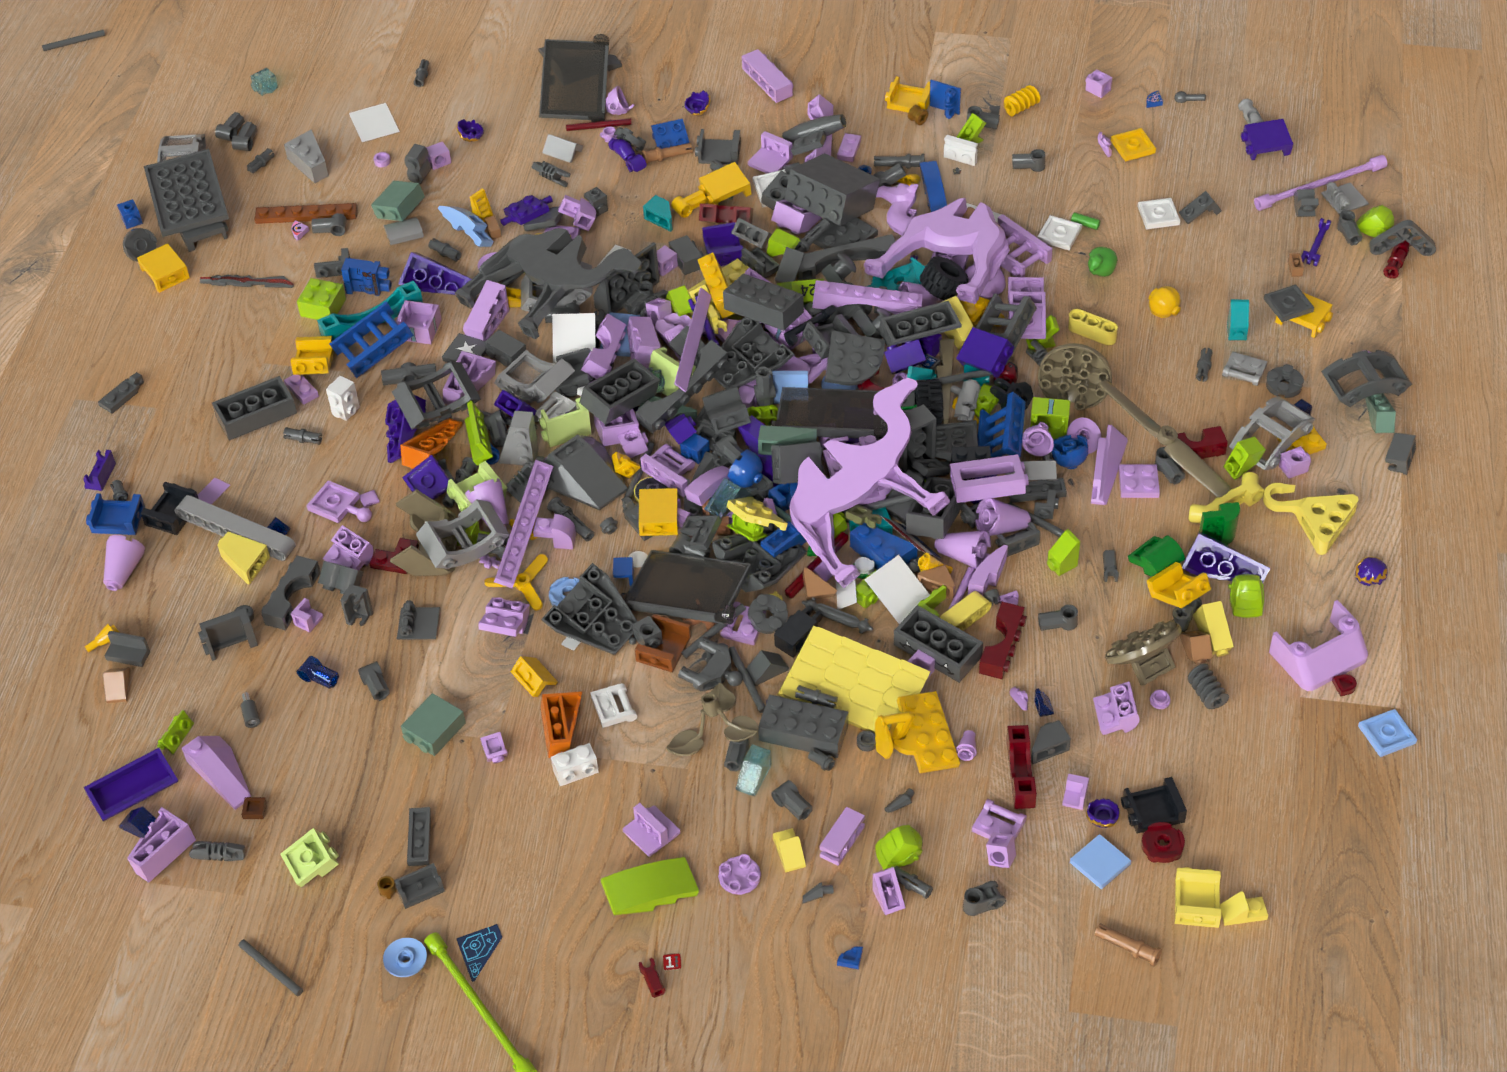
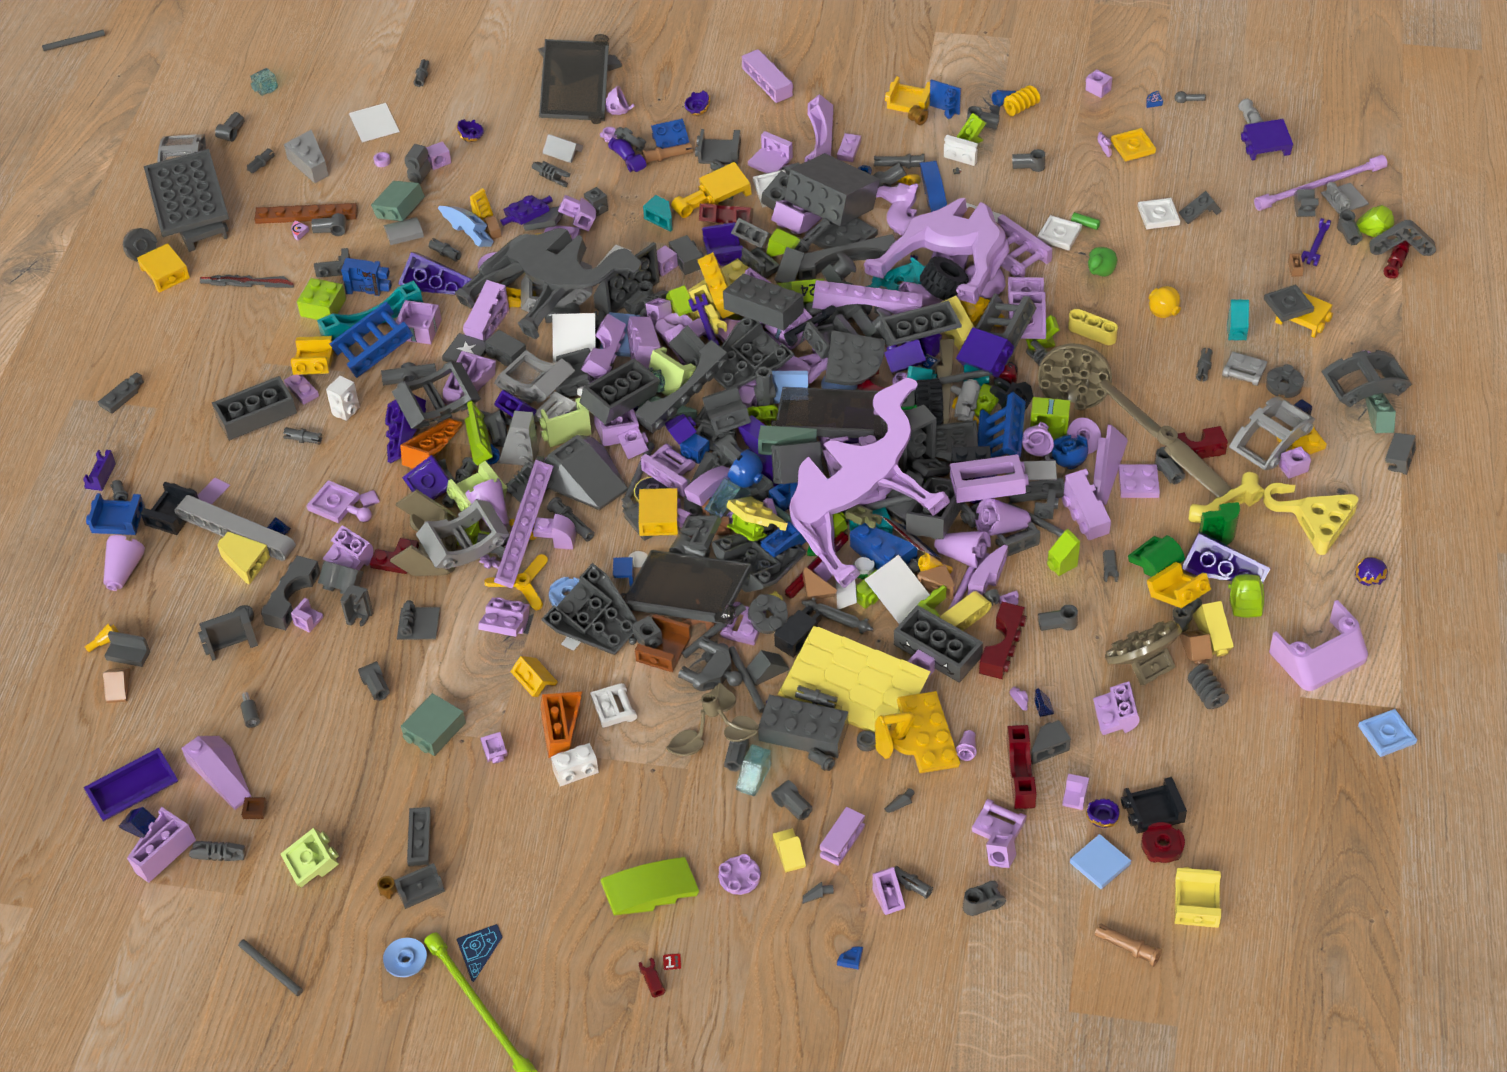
blue brick [117,199,143,229] -> none
lime hinge [157,710,194,754] -> none
dark grey piece [232,122,257,151] -> none
clear blue piece [296,656,339,689] -> none
dark red bar [566,118,631,131] -> none
dark grey plate [600,517,618,534] -> none
yellow bracket [612,452,640,478] -> none
lavender bracket [623,803,680,857] -> none
lavender piece [674,288,711,392] -> none
dark grey plate [782,114,846,156] -> none
lime helmet [875,825,923,869] -> none
lavender plate [1150,690,1170,709] -> none
light yellow slope [1220,891,1268,926] -> none
lime slope [1223,436,1266,480] -> none
dark red tile [1332,674,1357,697] -> none
none -> blue cone [992,90,1016,106]
none -> lavender wedge [1062,469,1111,540]

